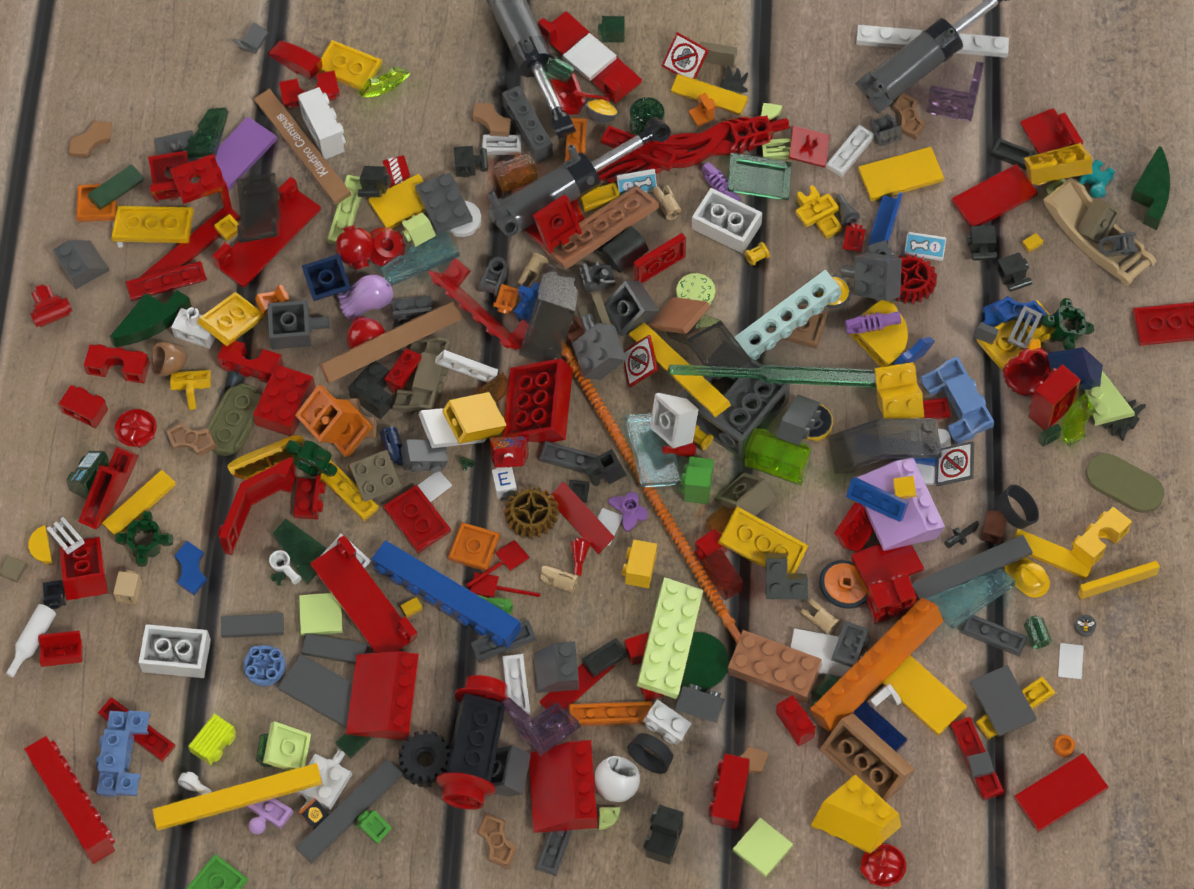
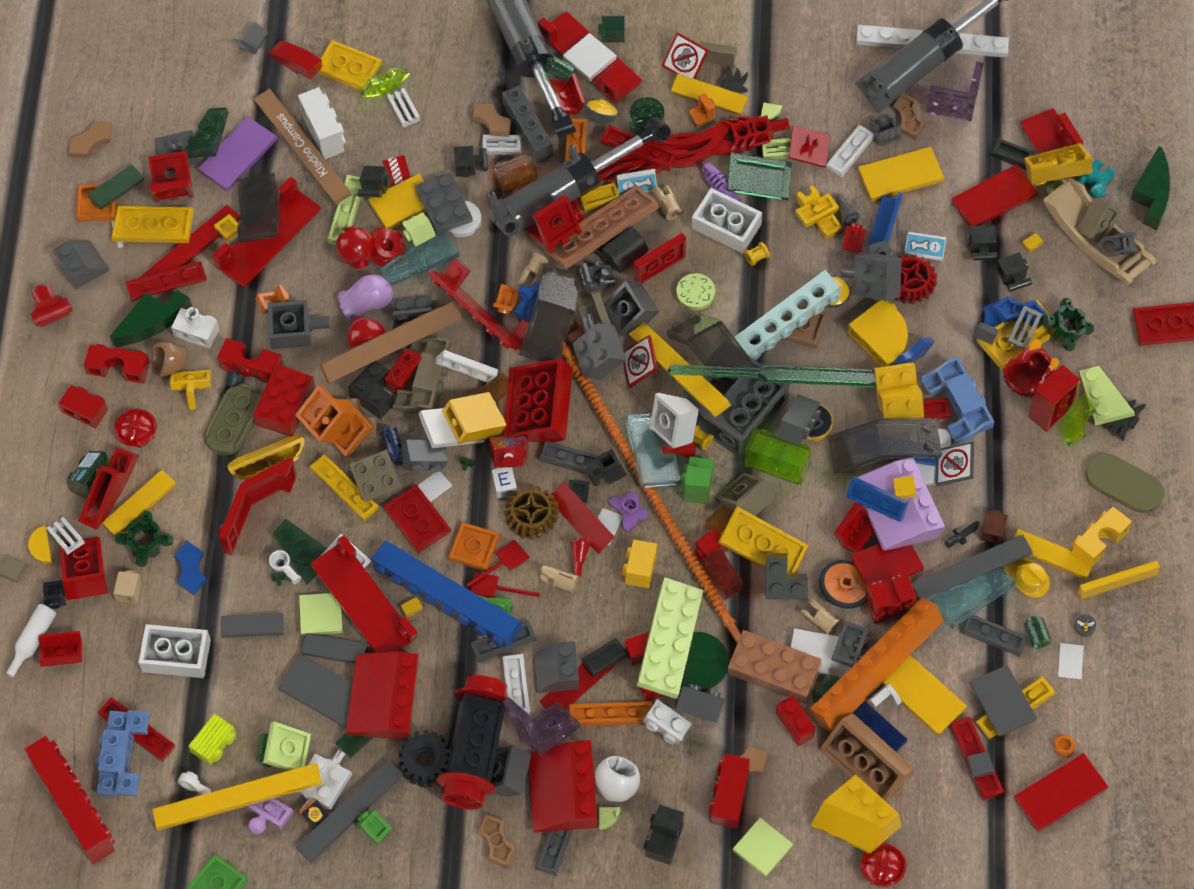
medium nougat tile [166,422,218,457] -> none
red bracket [170,154,232,211] -> none
yellow tile [197,292,265,346] -> none
medium blue tile [243,645,286,687] -> none
red arch [279,70,340,110] -> none
dark green piece [285,440,338,477] -> none
red bracket [293,475,326,520] -> none
dark blue slope [302,254,351,301] -> none
dark grey piece [479,257,508,297] -> none
red hinge [573,90,610,101] -> none
black tyre [627,733,673,774] -> none
nougat tile [648,297,711,334] -> none
medium lavender hinge [845,311,901,334] -> none
black tyre [998,484,1039,529] -> none
clear green tile [1039,423,1062,447] -> none
dark blue slope [1047,347,1103,390] -> none
none -> white tile [387,88,420,128]

